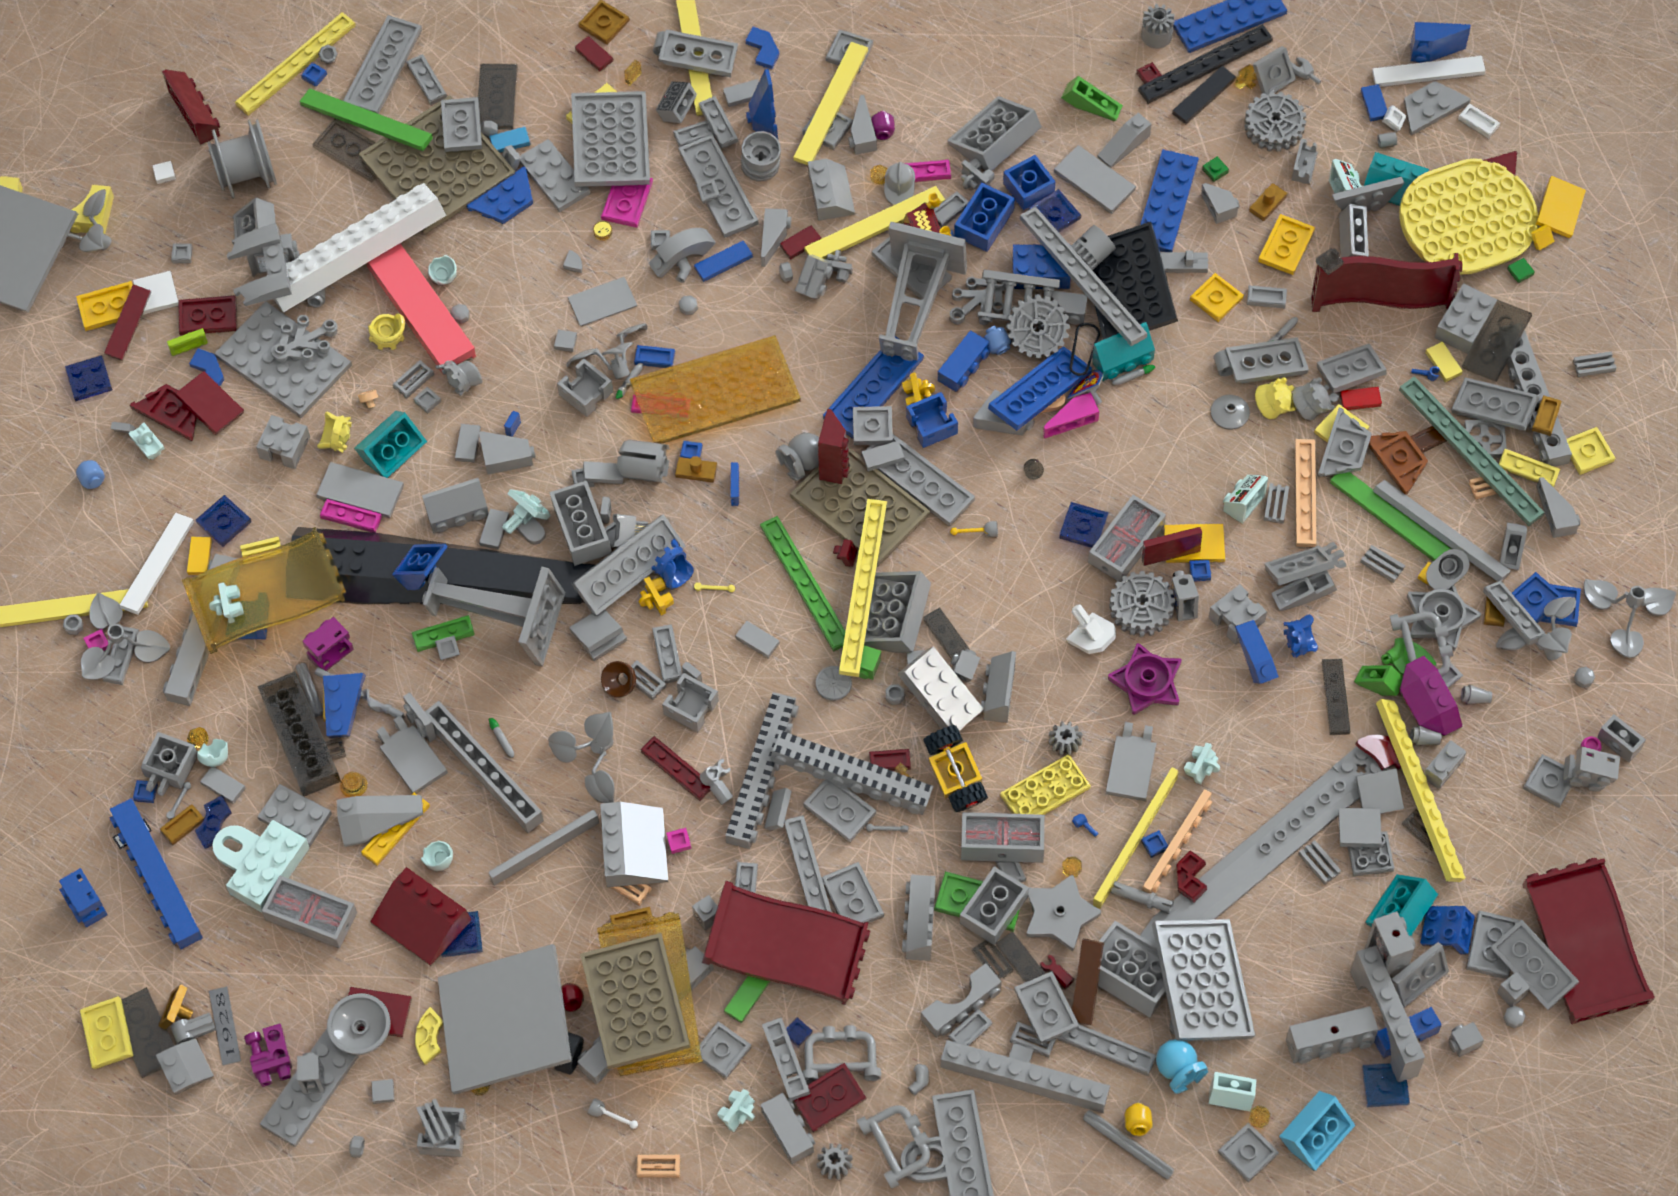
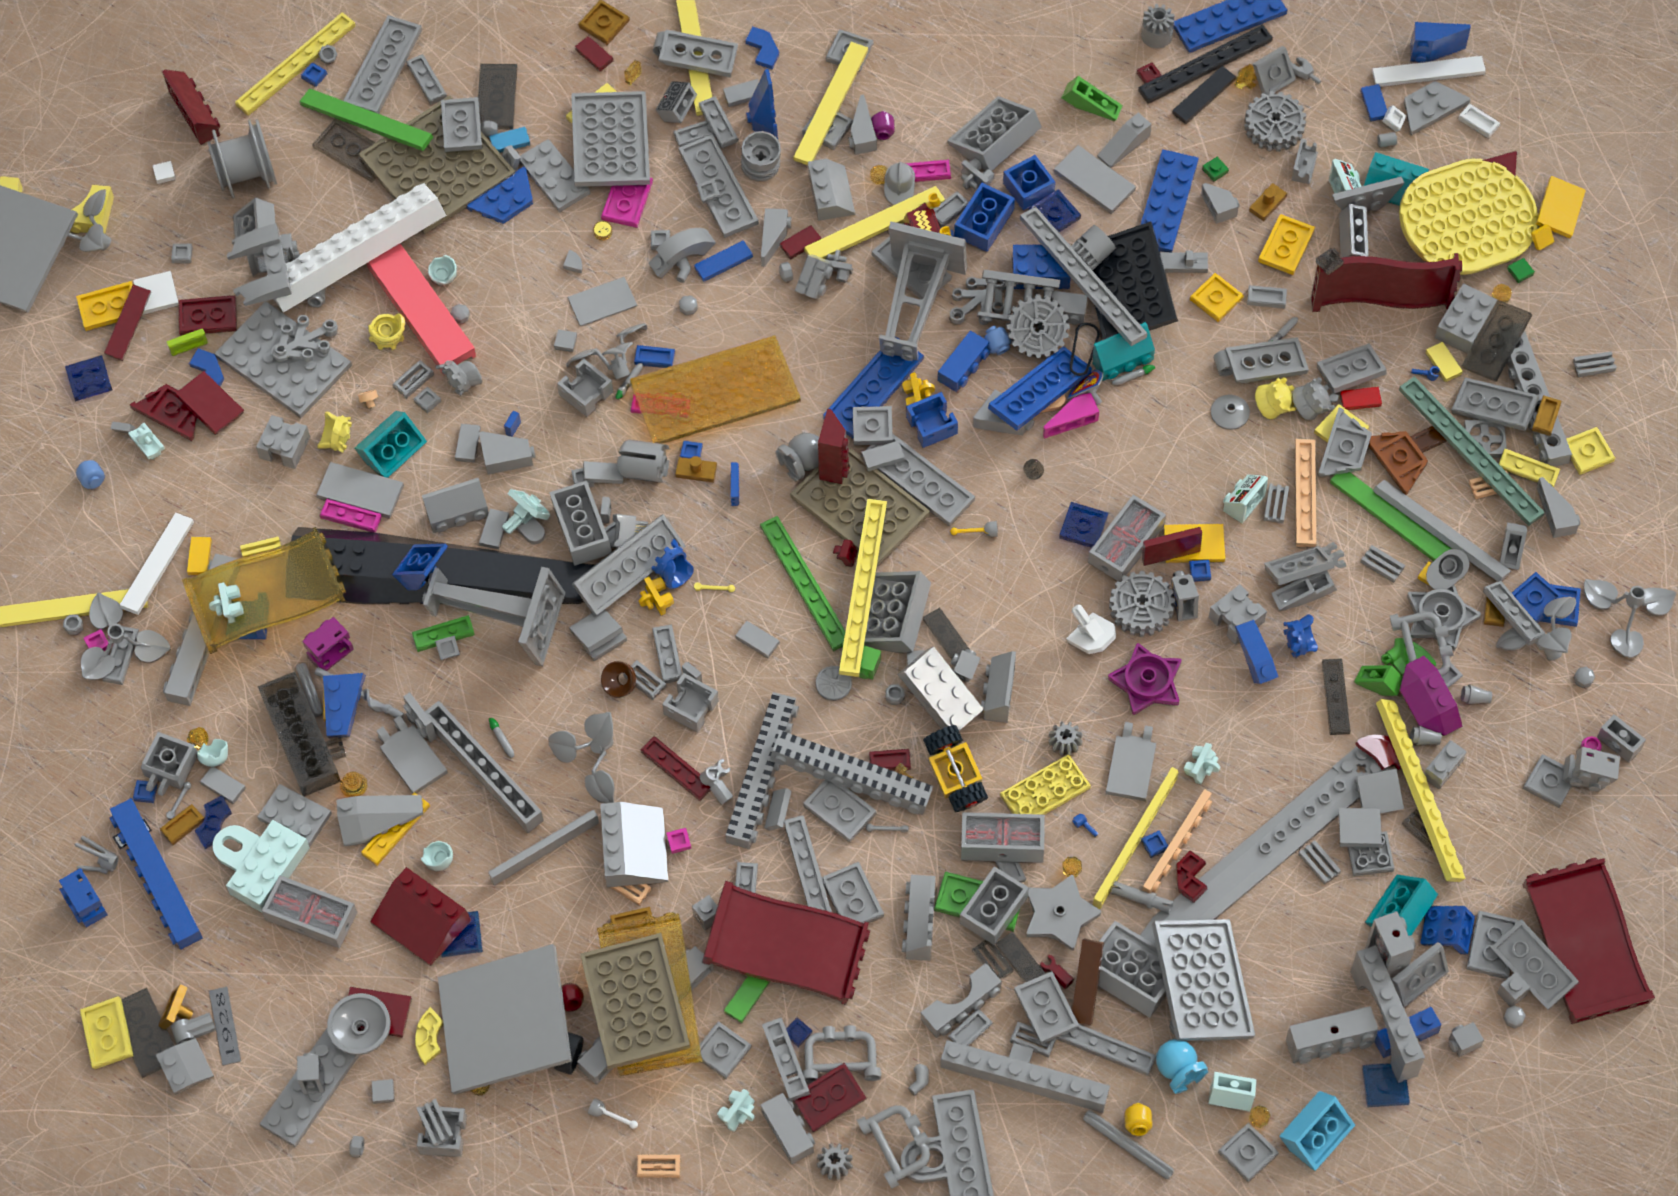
clear blue plate [196,495,252,547] -> none
magenta hips [244,1023,293,1087] -> none
none -> light grey plant [75,836,119,874]
none -> clear yellow tile [1492,284,1512,304]

